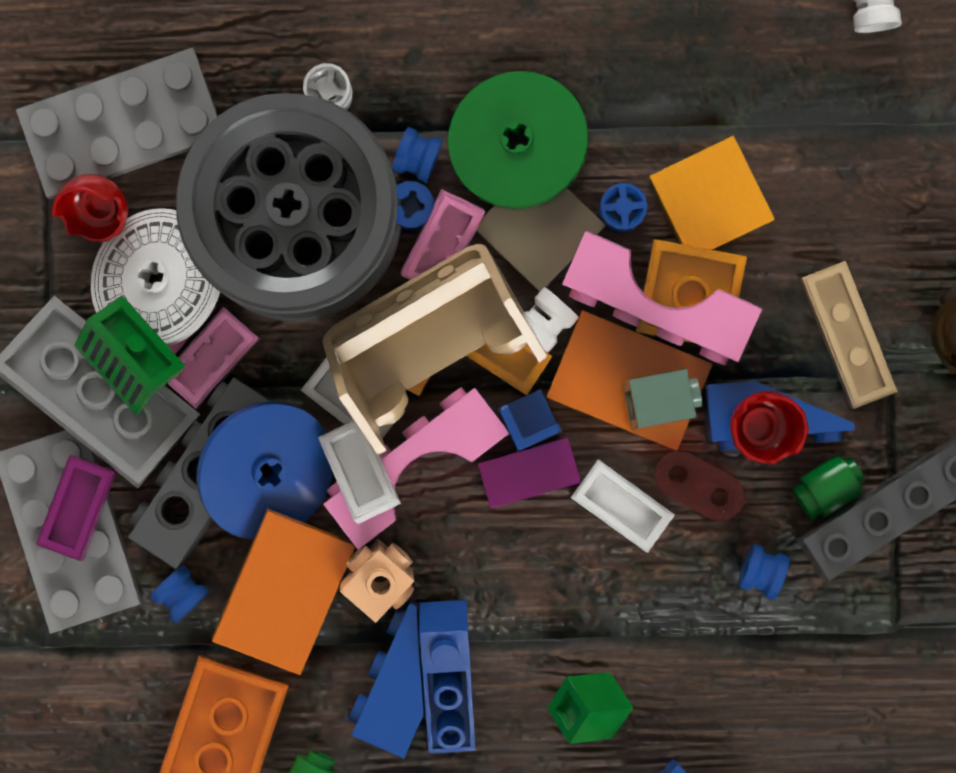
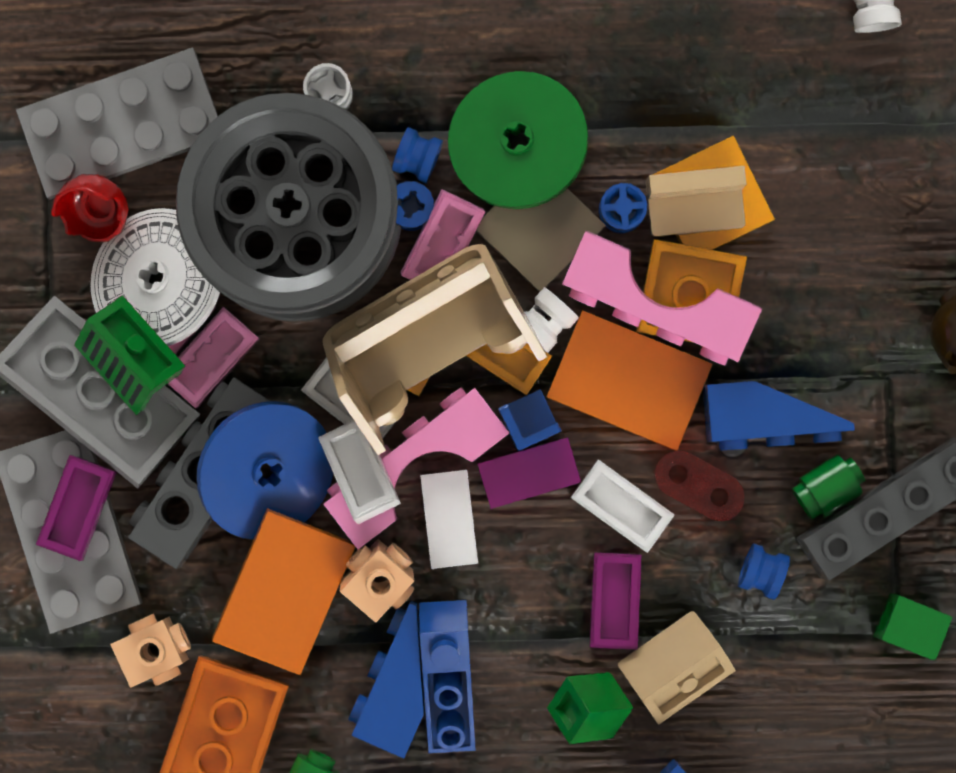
blue wheel [149,564,210,624] -> none
sand green brick [623,369,702,430] -> none
red hair [728,391,809,465] -> none
tan tile [800,261,898,409] -> none
none -> light nougat brick [110,613,191,688]
none -> white tile [420,470,478,569]
none -> magenta tile [589,552,642,650]
none -> tan panel [618,611,736,725]
none -> tan panel [646,166,747,237]
none -> green panel [873,593,953,660]

